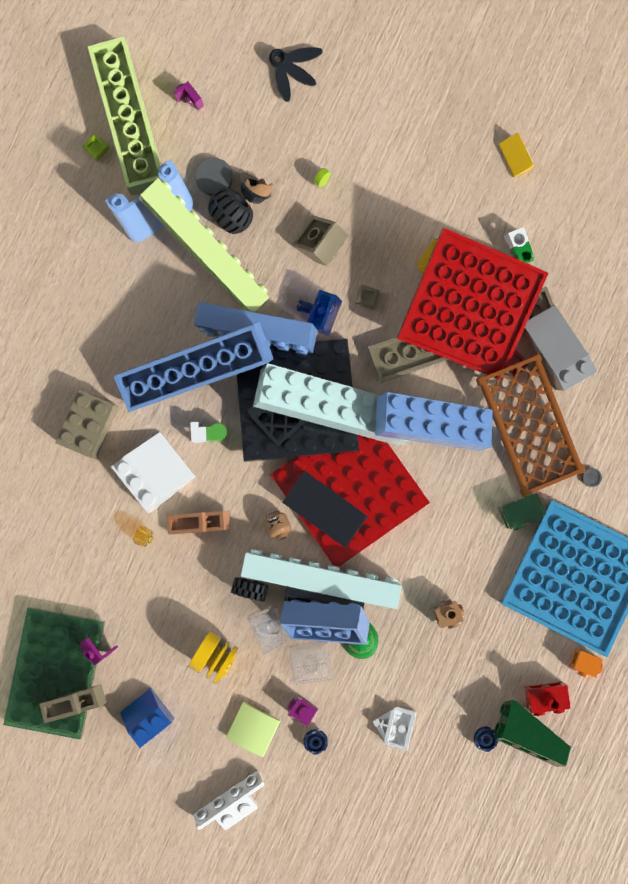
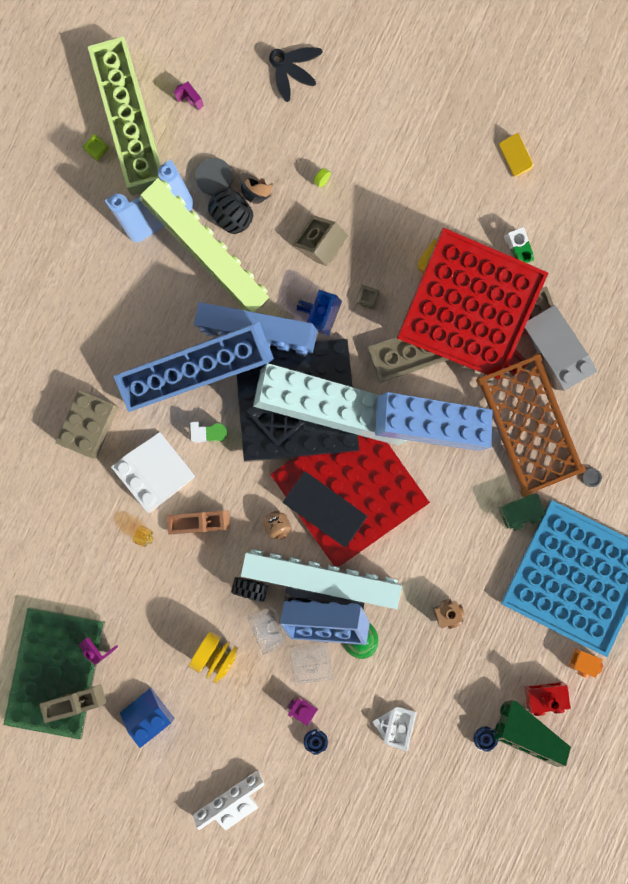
yellowish green slope [226,702,280,757] -> none

